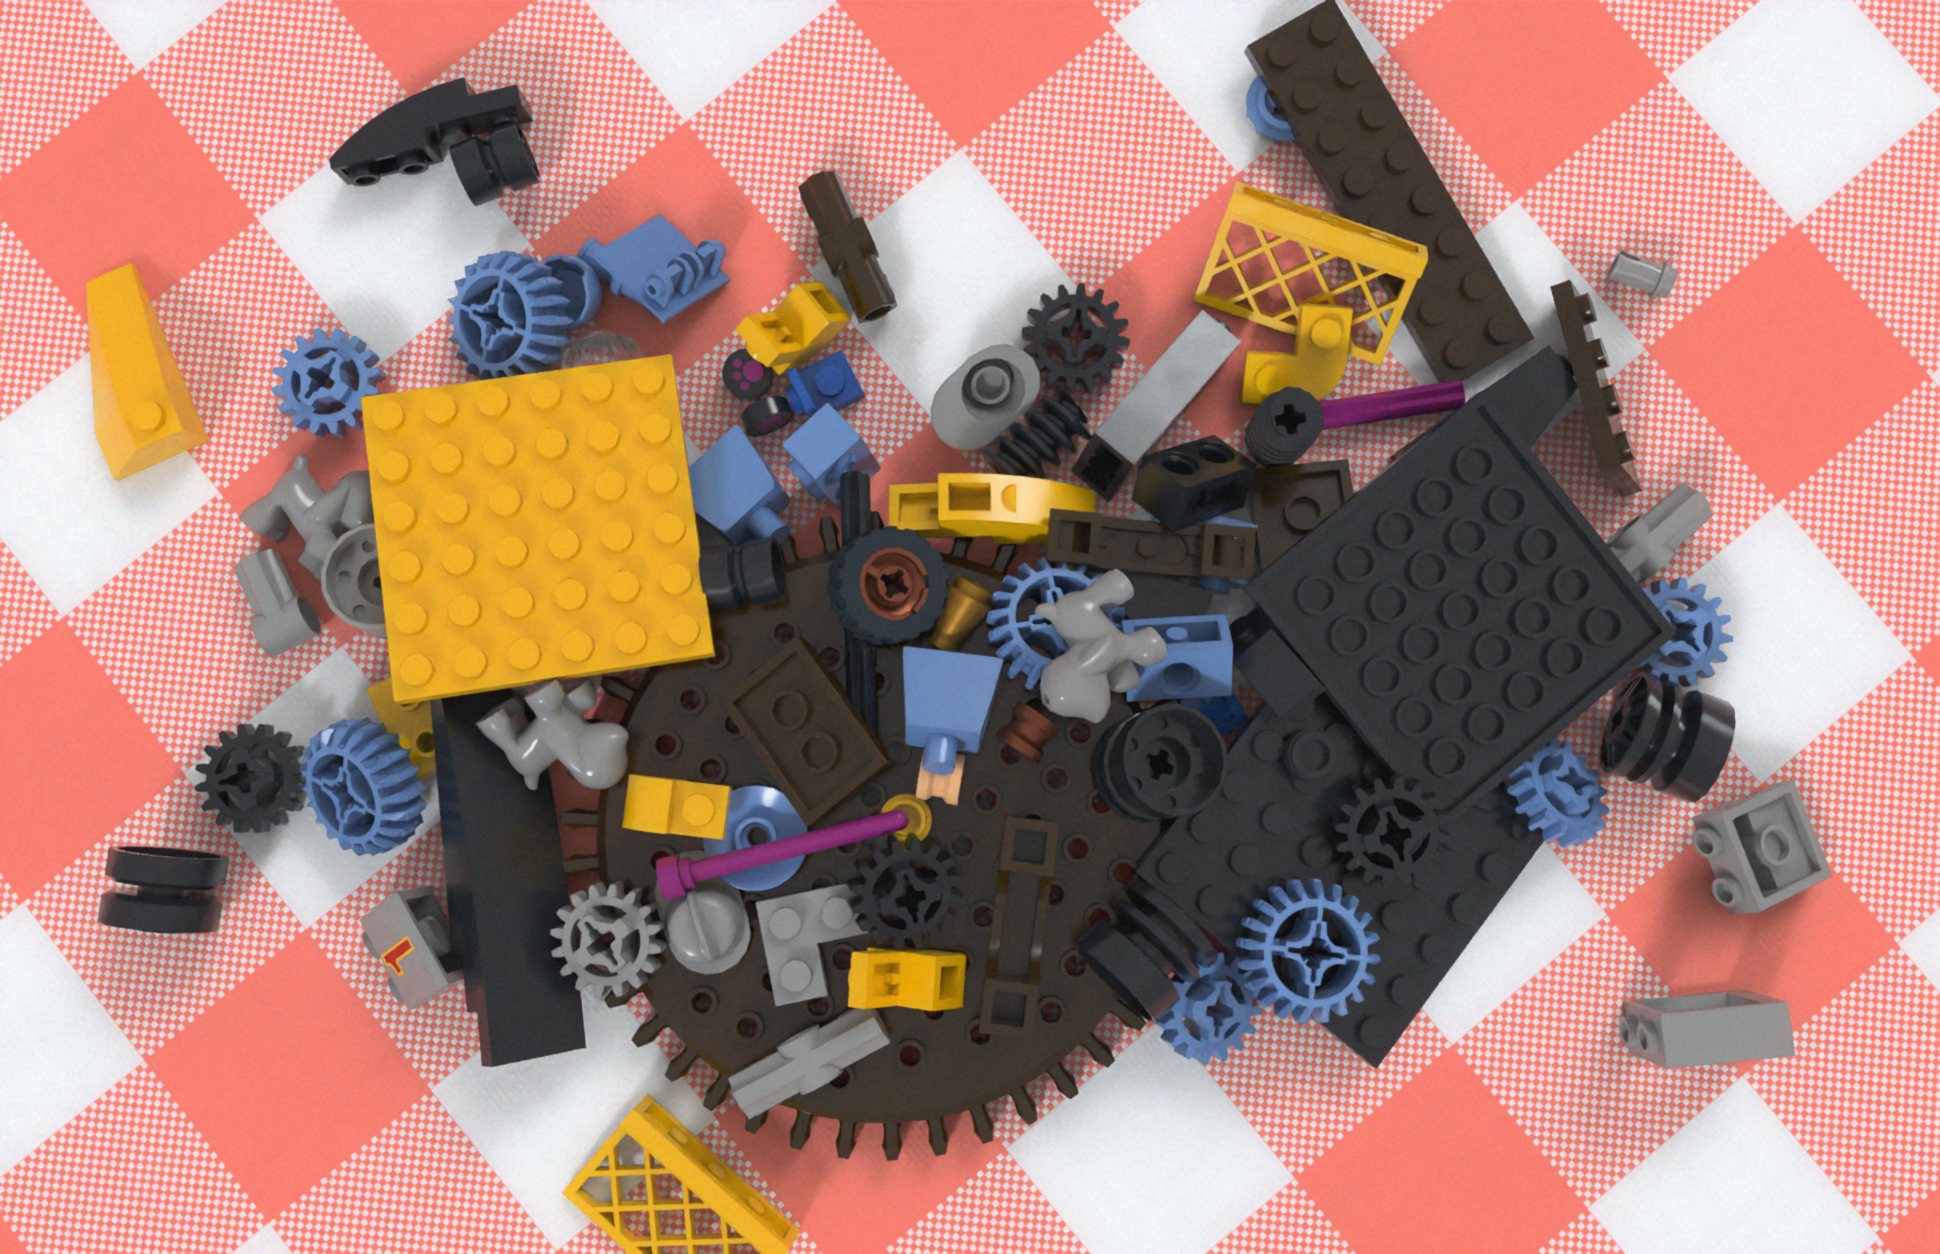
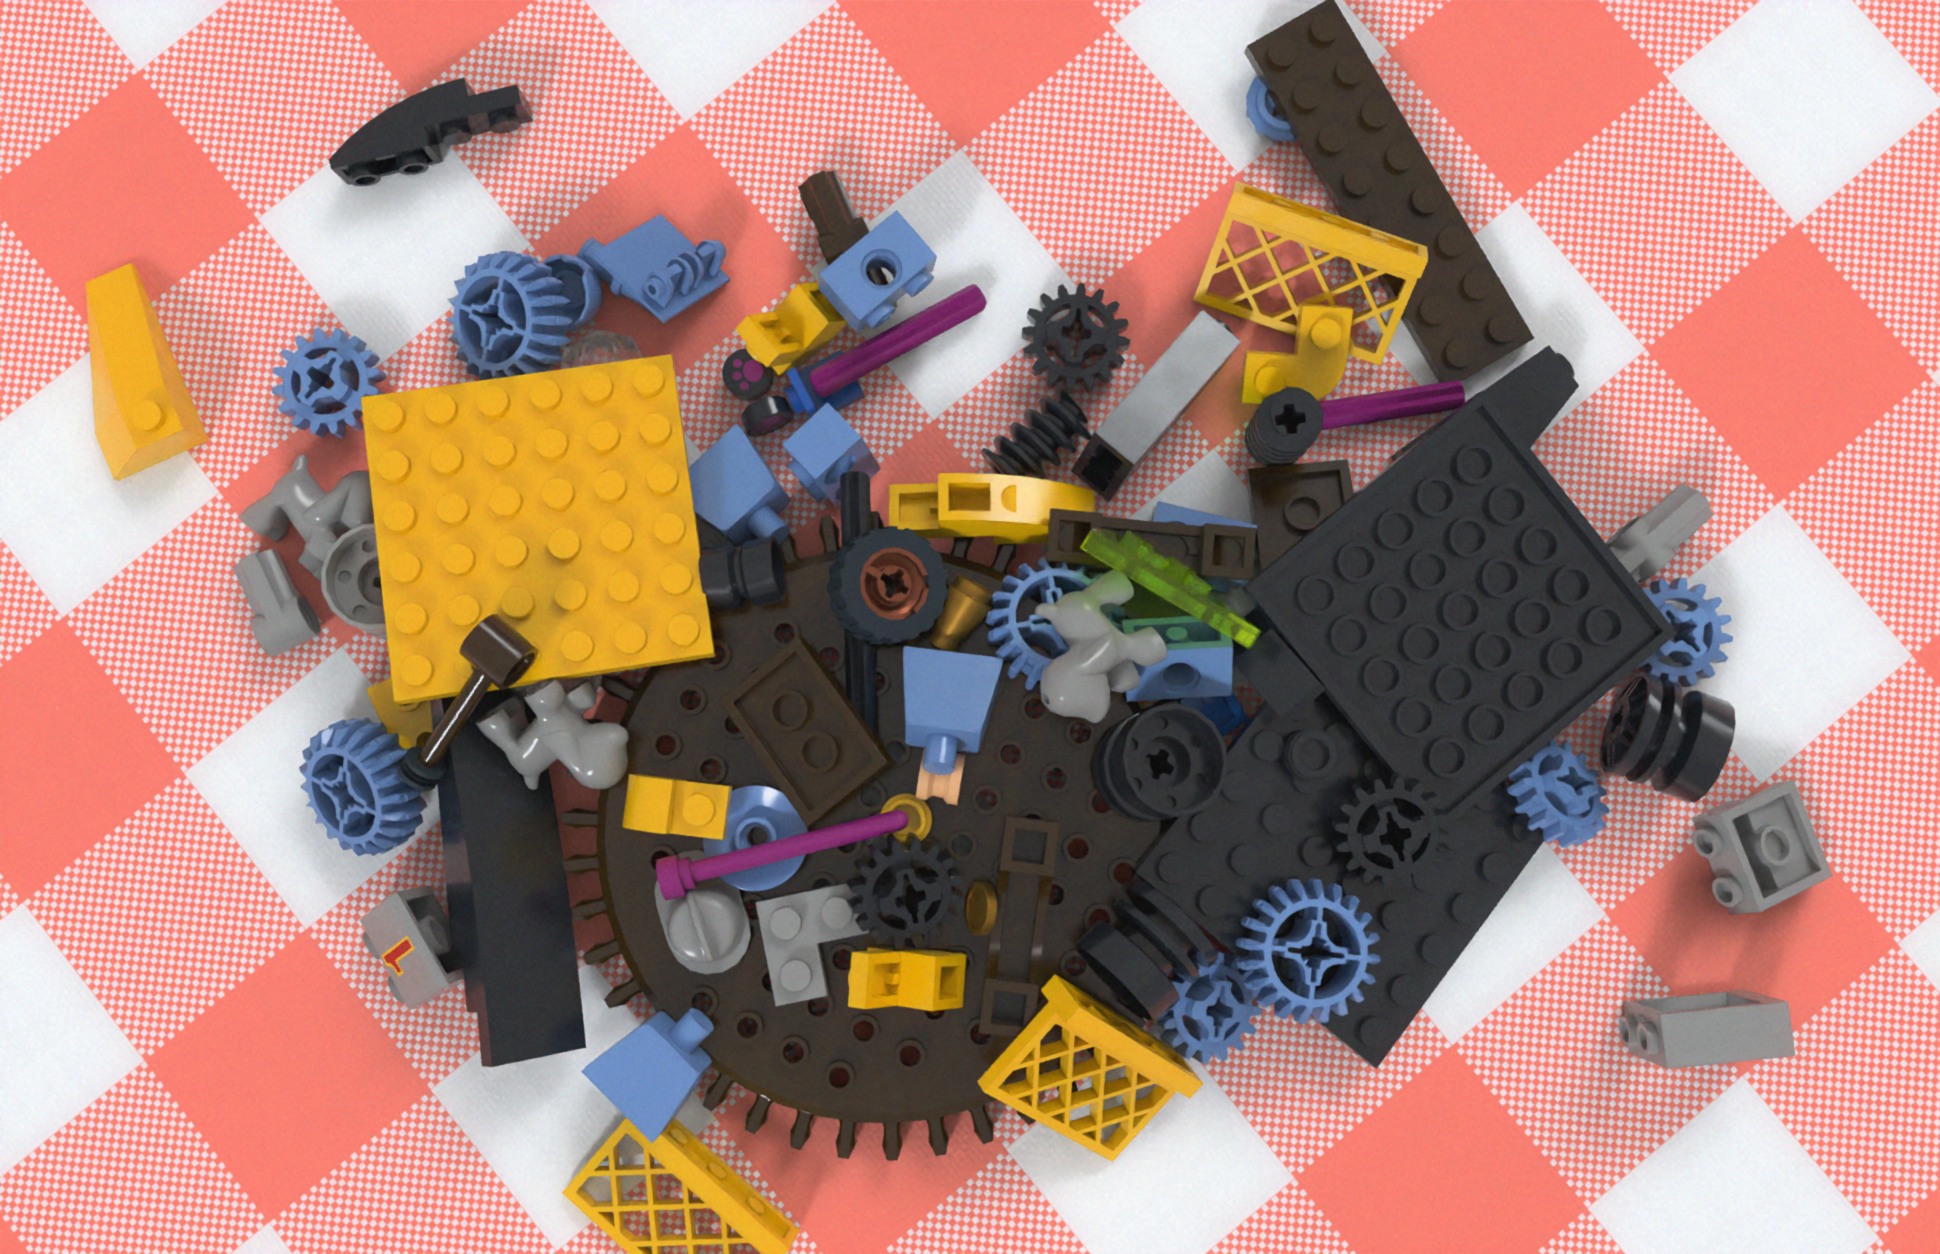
black wheel [97,845,229,934] -> none
black gear [195,724,306,833] -> none
black wheel [449,121,542,206] -> none
light grey gear [550,881,668,998] -> none
light grey piece [728,1008,891,1119] -> none
light grey piece [931,344,1040,451] -> none
copper wheel [995,701,1061,764] -> none
black brick [1131,435,1257,531] -> none
dark brown wing [1550,280,1642,497] -> none
light grey pin [1607,249,1678,300] -> none
none -> dark brown piece [397,614,539,791]
none -> medium blue torso [581,1008,714,1143]
none -> magenta axle [809,284,987,397]
none -> medium blue brick [818,210,937,334]
none -> pearl gold piece [964,882,997,935]
none -> yellow fence [977,974,1204,1162]
none -> clear neon green wing [1080,528,1261,649]

